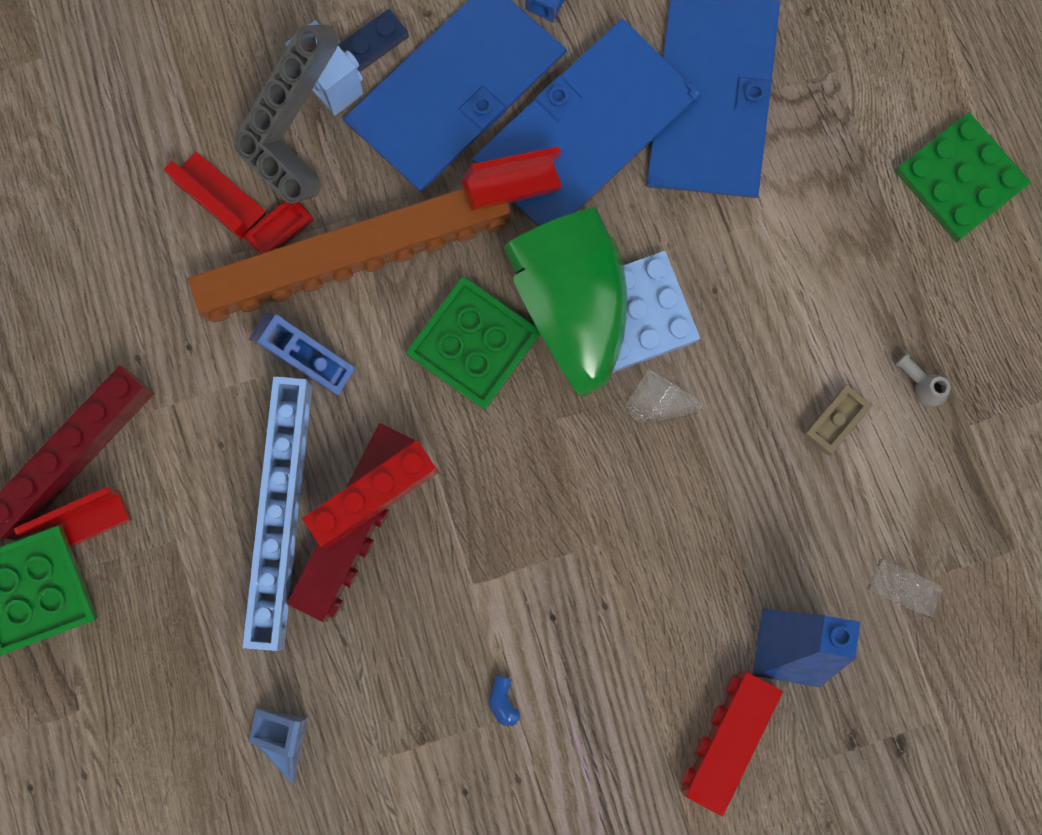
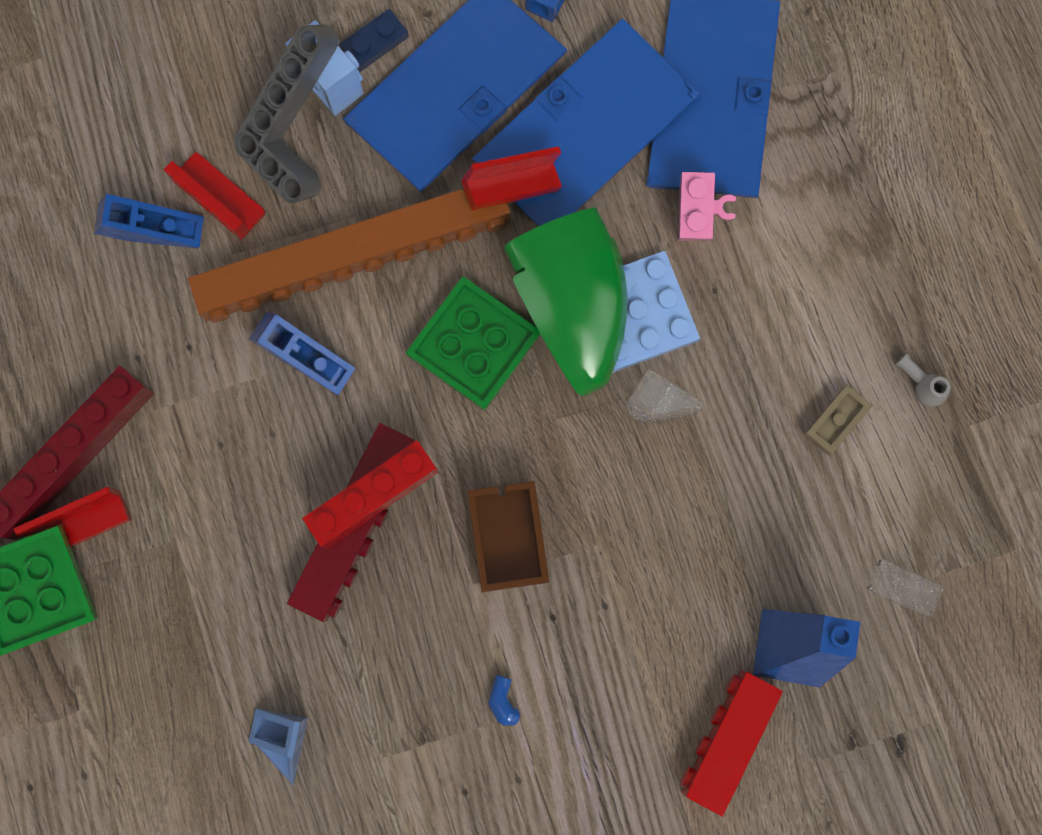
red tile [243,200,314,254] -> none
light blue brick [243,377,313,651] -> none
green plate [895,112,1031,242] -> none
none -> blue slope [94,194,204,249]
none -> reddish brown piece [467,481,549,593]
none -> bright pink brick [678,172,736,241]

